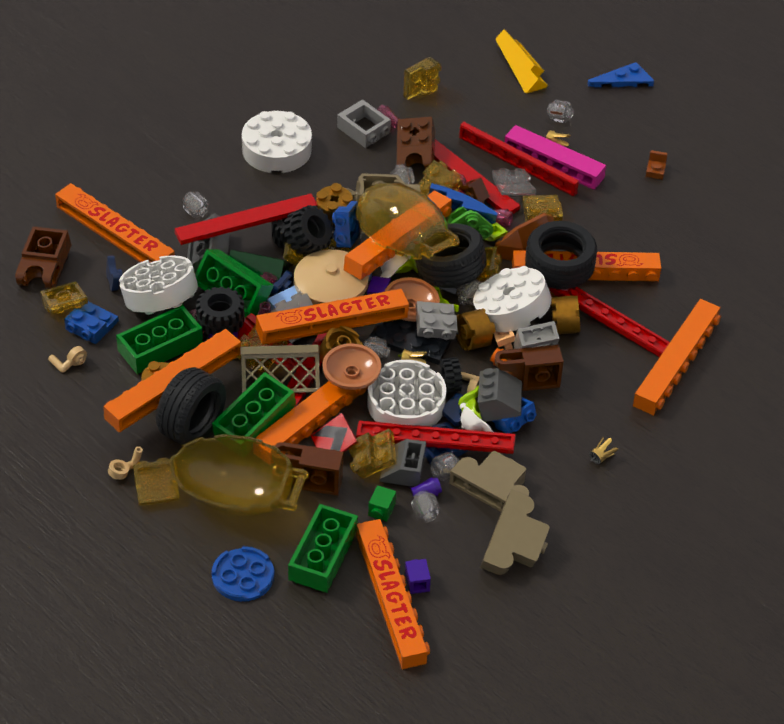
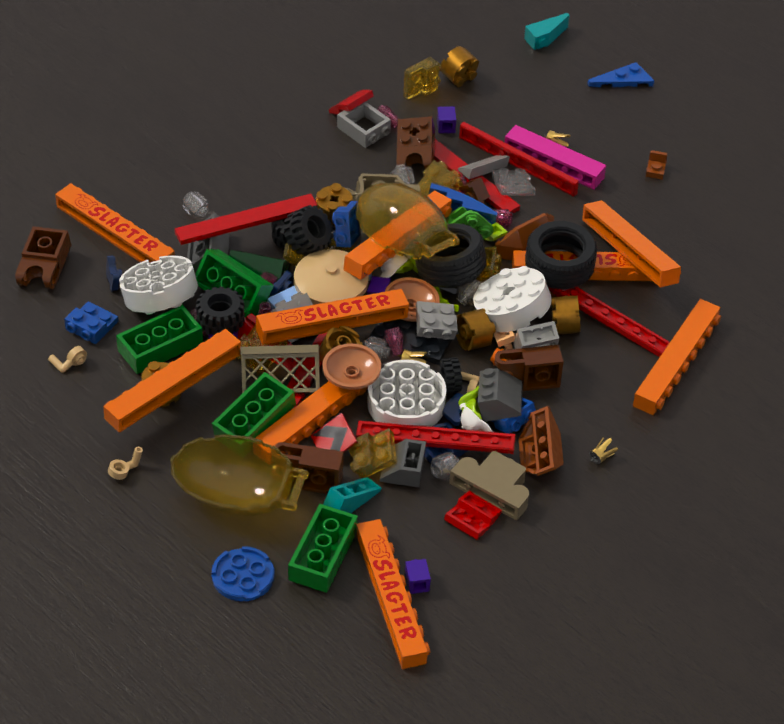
clear yellow plate [40,281,88,314] -> none
clear yellow plate [133,458,180,506] -> none
black tyre [156,367,226,447] -> none
white brick [242,111,312,173] -> none
green brick [368,485,396,521] -> none
dark purple cone [411,477,442,499] -> none
clear head [411,491,440,522] -> none
dark tan brick [480,489,550,575] -> none
yellow wedge [496,29,548,93] -> none
clear yellow plate [522,195,563,222] -> none
clear head [547,100,574,123] -> none
none -> teal slope [323,477,382,513]
none -> red slope [329,90,374,114]
none -> clear pink cone [384,327,404,356]
none -> dark purple brick [437,106,456,133]
none -> pearl gold brick [440,46,479,87]
none -> red slope [444,491,502,540]
none -> light grey slope [458,155,510,179]
none -> dark orange wedge [519,406,564,476]
none -> teal slope [524,13,569,50]
none -> orange brick [582,200,681,288]

